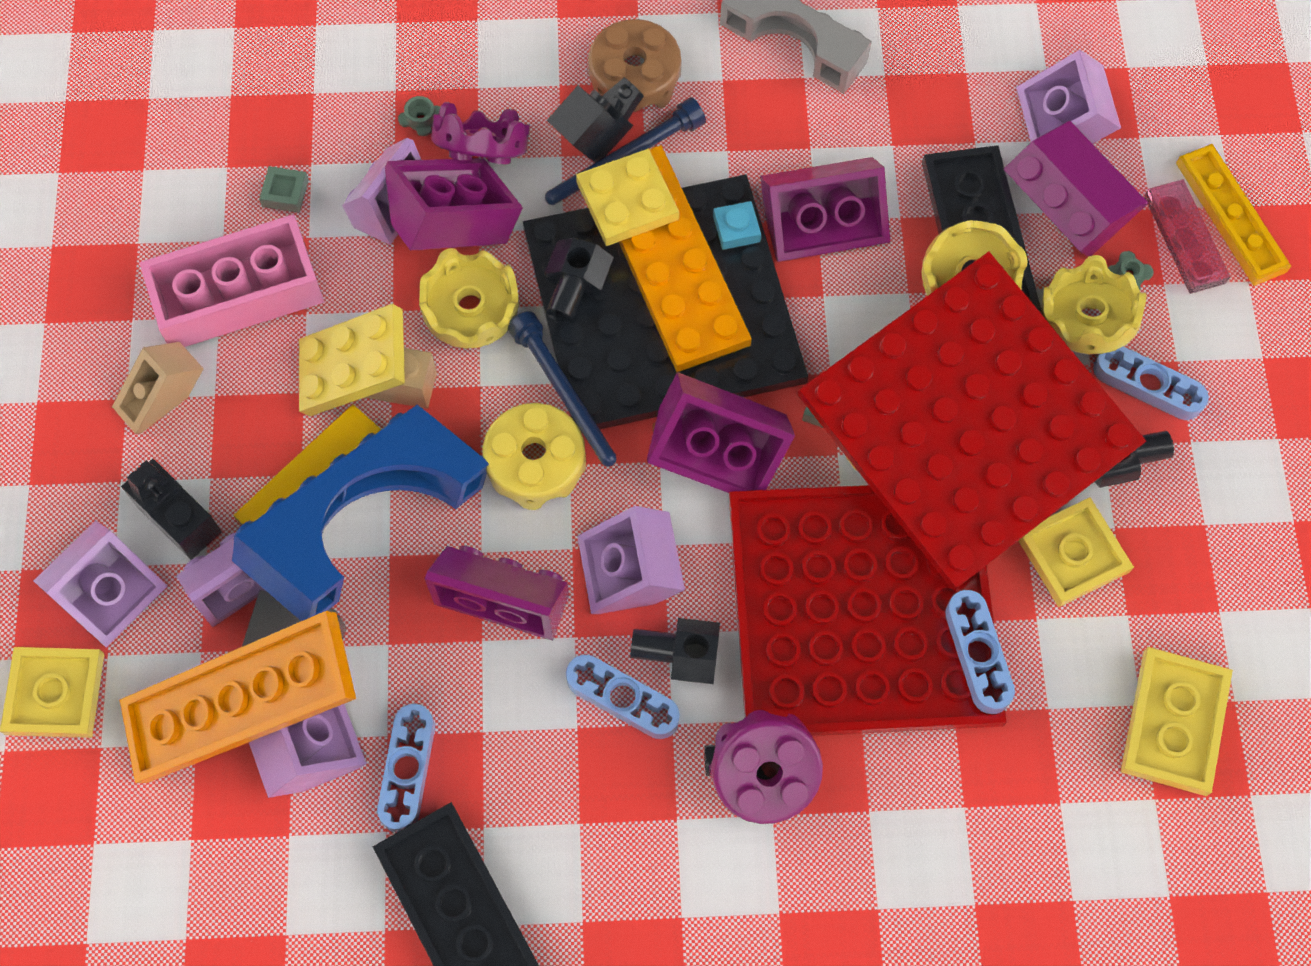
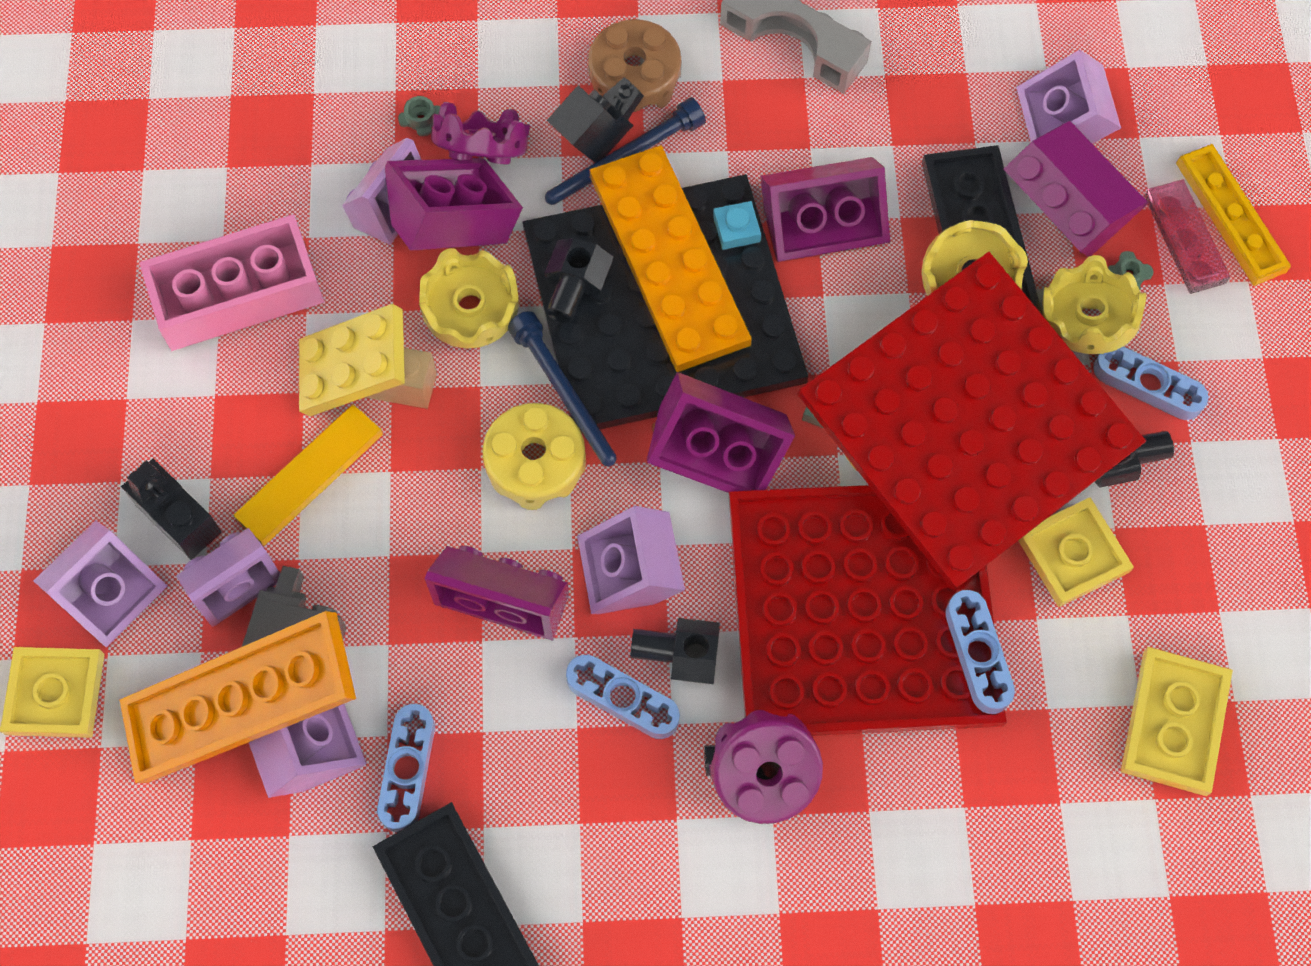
tan slope [112,342,204,434] -> none
blue arch [232,404,489,621] -> none
sand green plate [259,166,309,213] -> none
light yellow plate [576,148,679,246] -> none

